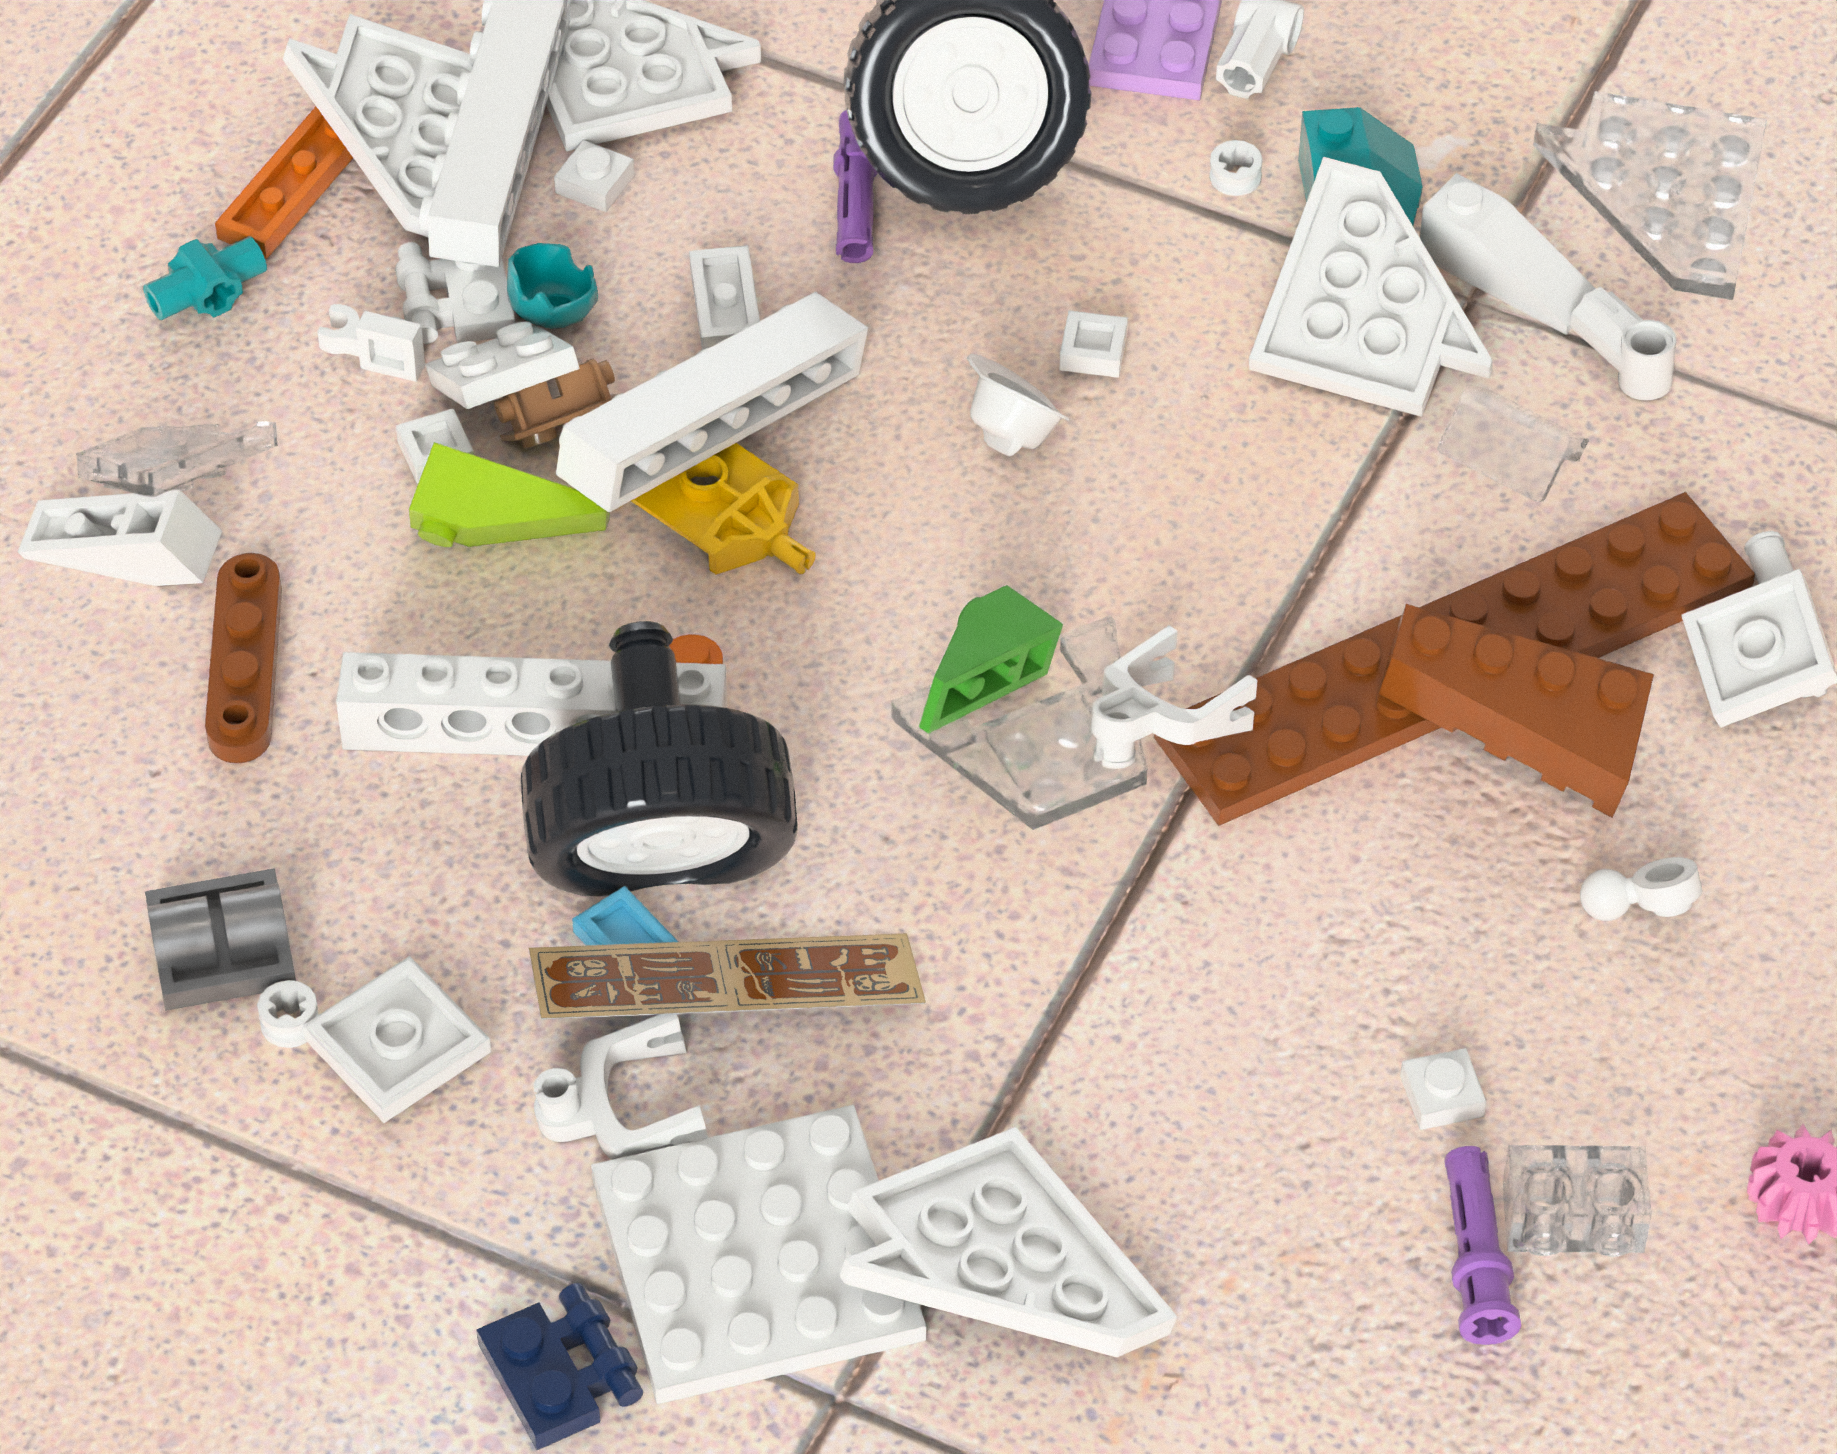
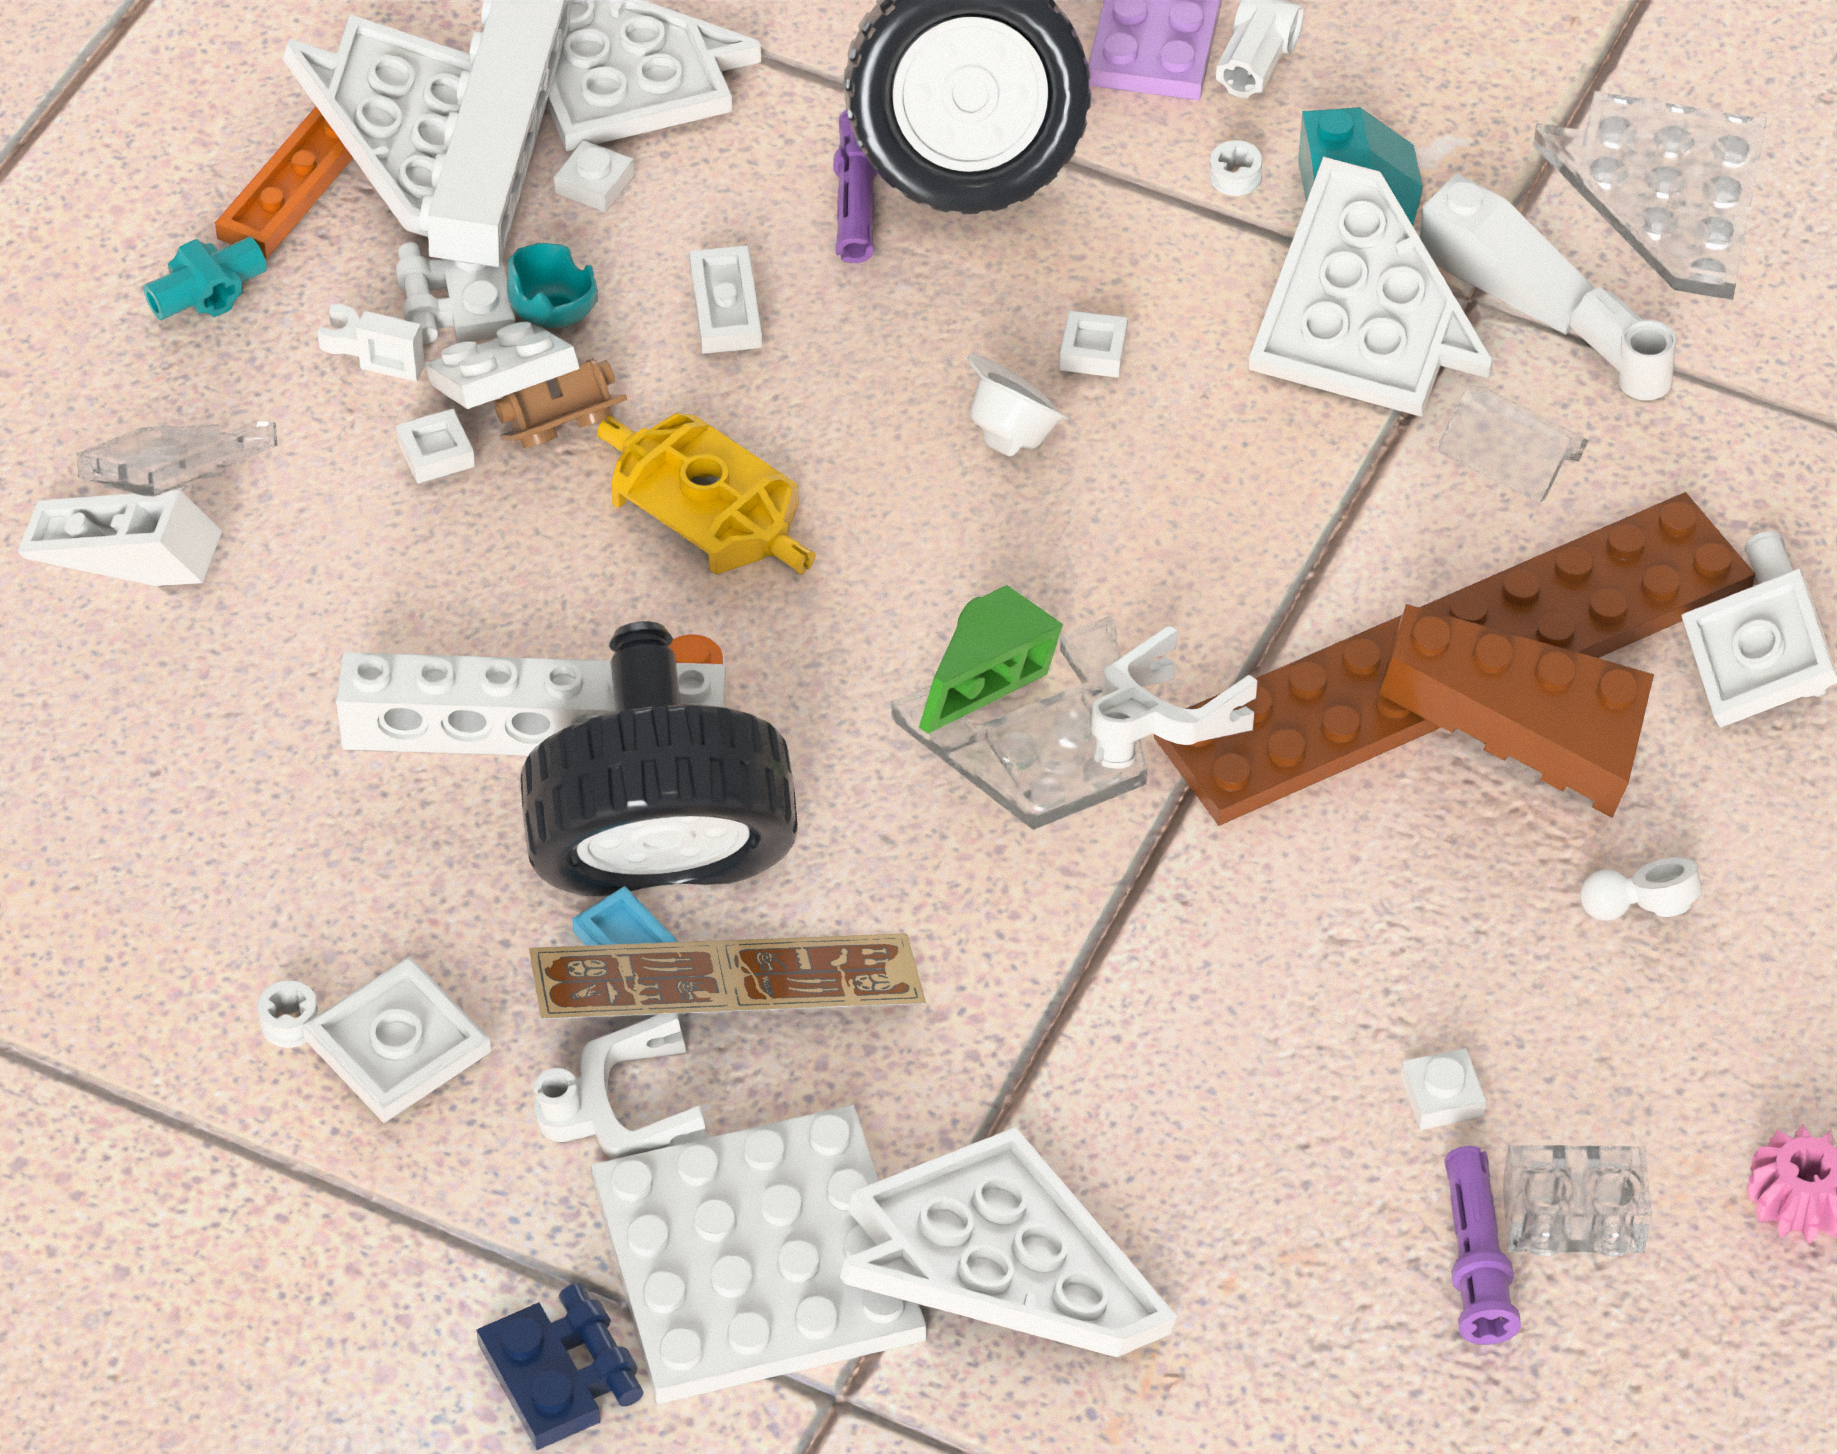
flat silver plate [145,868,296,1011] -> none
dark orange plate [205,553,282,763] -> none
lime slope [409,442,610,547] -> none
white brick [556,292,868,512] -> none

